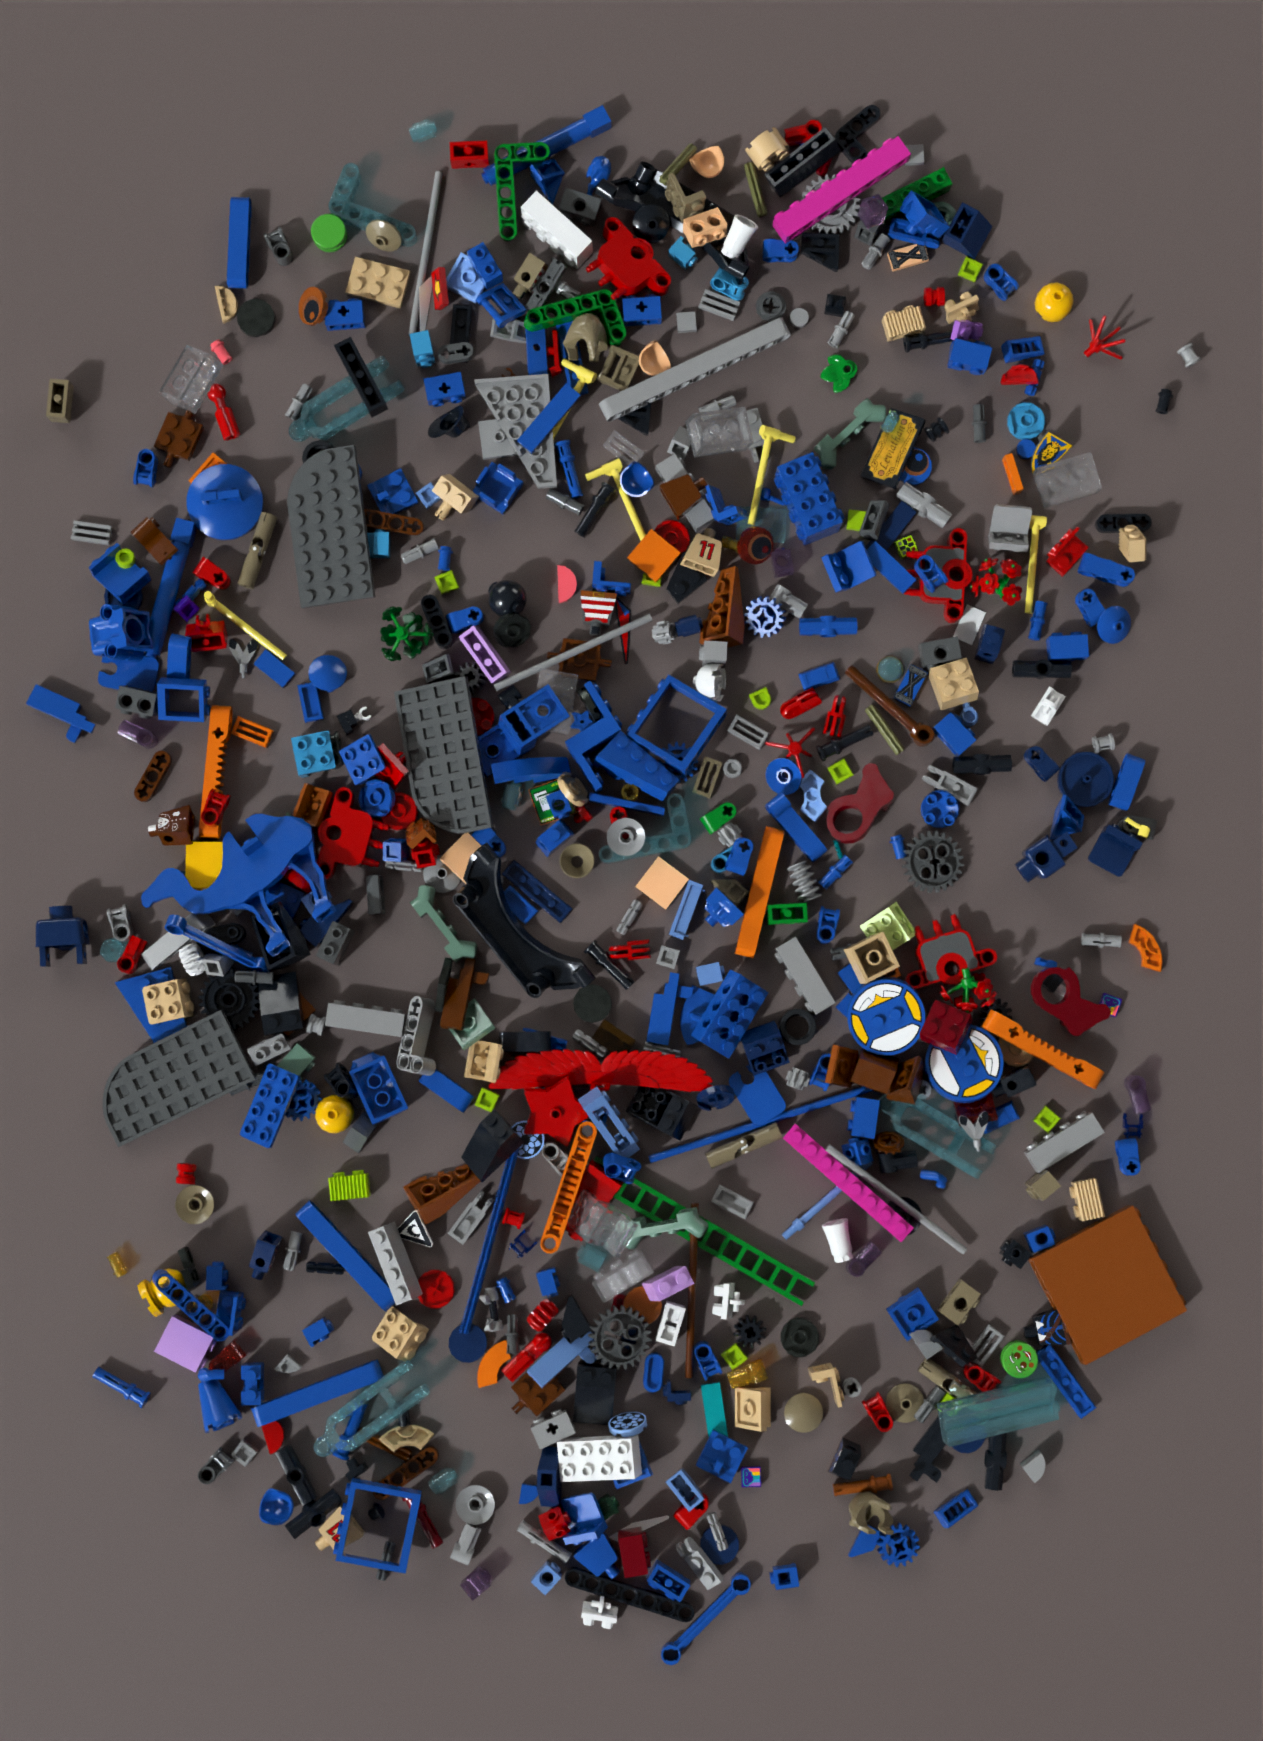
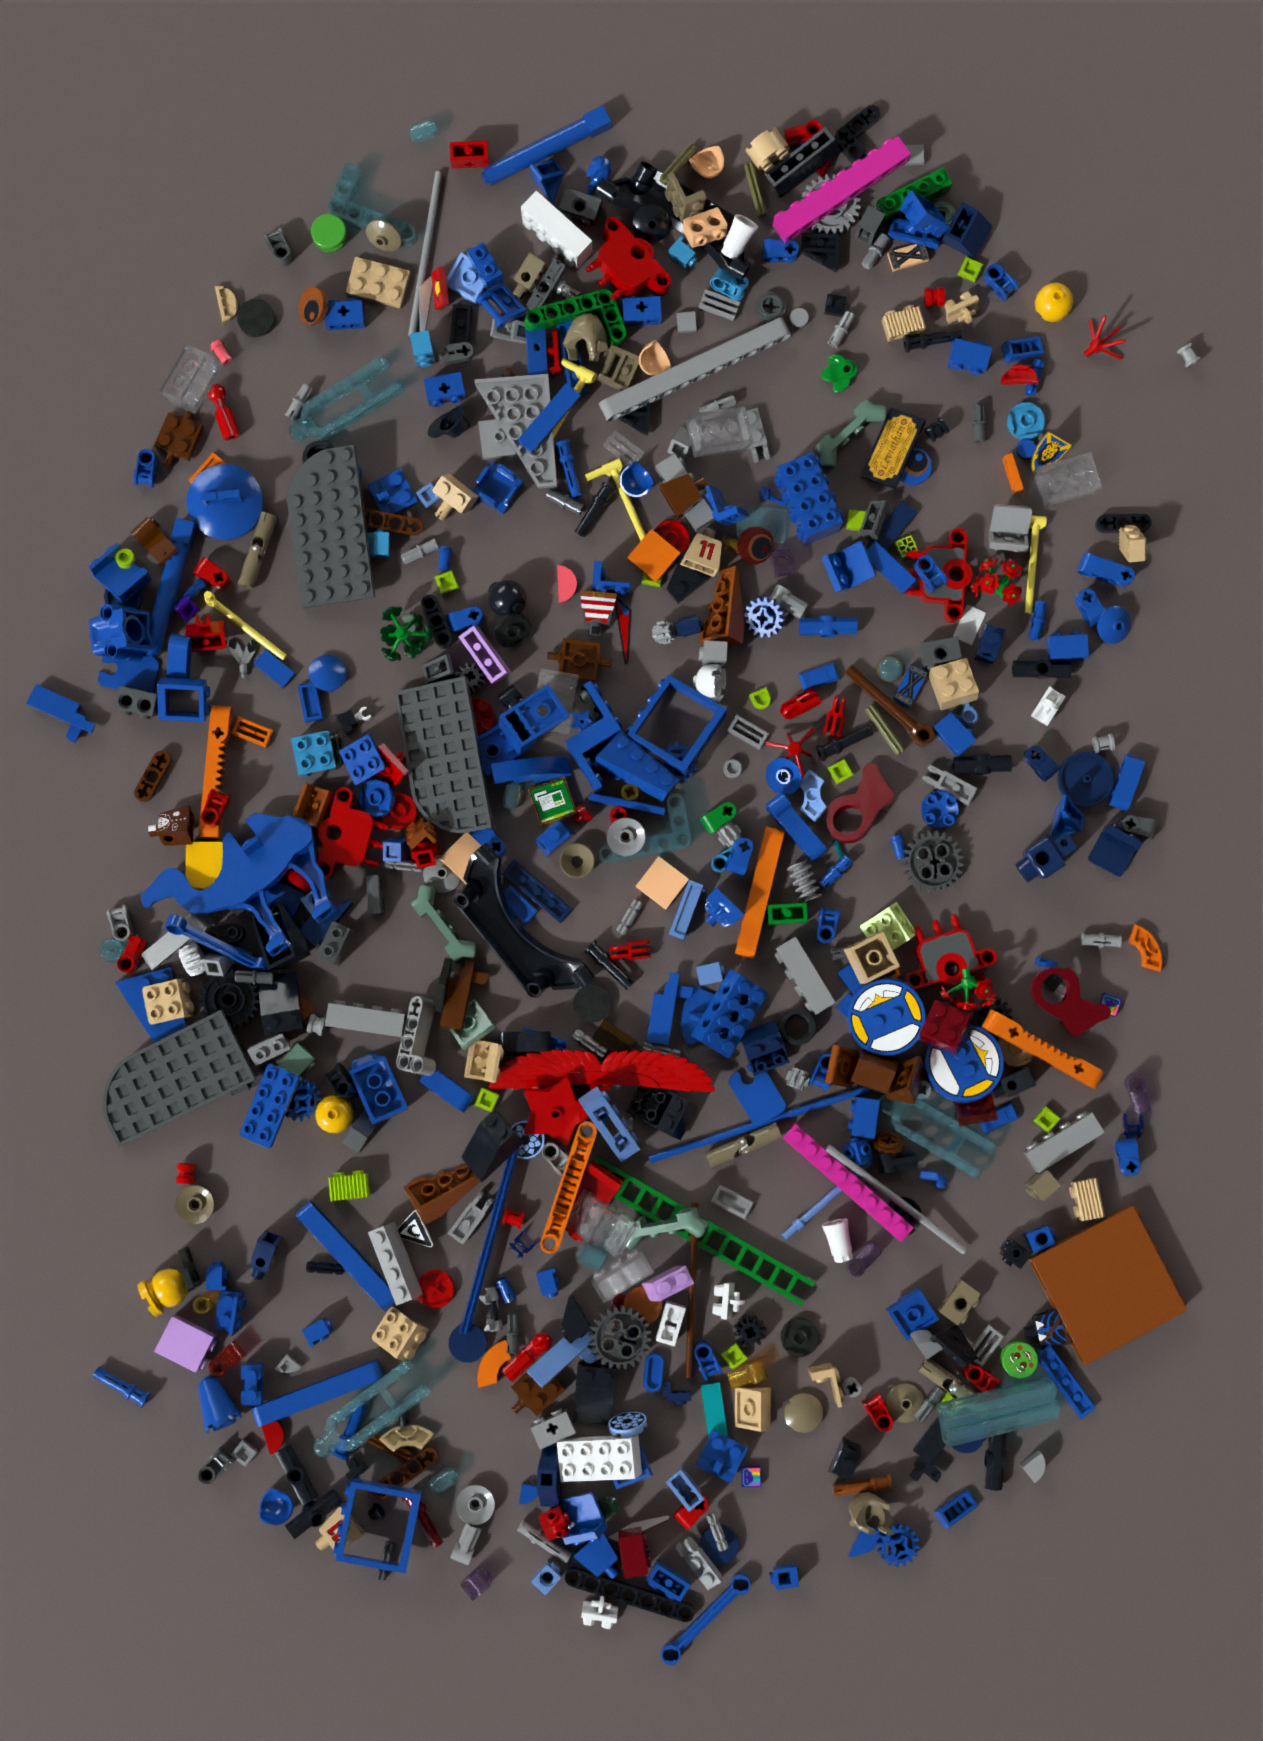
dark blue piece [36,906,90,967] -> none
dark tan brick [46,379,74,423] -> none
light grey tile [71,520,113,546] -> none
clear yellow pin [107,1252,128,1278] -> none
clear purple piece [117,719,158,749] -> none
blue beam [152,1269,229,1341] -> none
blue arm [198,1368,224,1382] -> none
blue beam [227,197,252,289] -> none
light grey axle [283,1231,303,1271] -> none
black brick [334,337,388,418] -> none
light grey piece [493,614,652,691] -> none
green beam [494,142,550,241] -> none
red gear [527,1299,559,1332] -> none
blue brick [545,790,572,820] -> none
tan tile [557,772,589,807] -> none
blue piece [602,1153,642,1184] -> none
light grey plate [656,945,680,969] -> none
dark tan tile [692,756,723,799] -> none
dark blue tile [696,1085,735,1111] -> none
dark tan tile [710,879,749,906] -> none
light yellow bar [747,425,796,525] -> none
clear purple brick [858,194,888,229] -> none
clear light blue plate [880,410,900,433] -> none
light grey piece [896,482,952,528] -> none
medium lavender plate [950,320,984,341] -> none
light grey piece [959,1111,989,1152] -> none
red bracket [1046,526,1089,577] -> none
light yellow hand [1125,817,1150,838] -> none
black pin [1155,389,1173,414] -> none

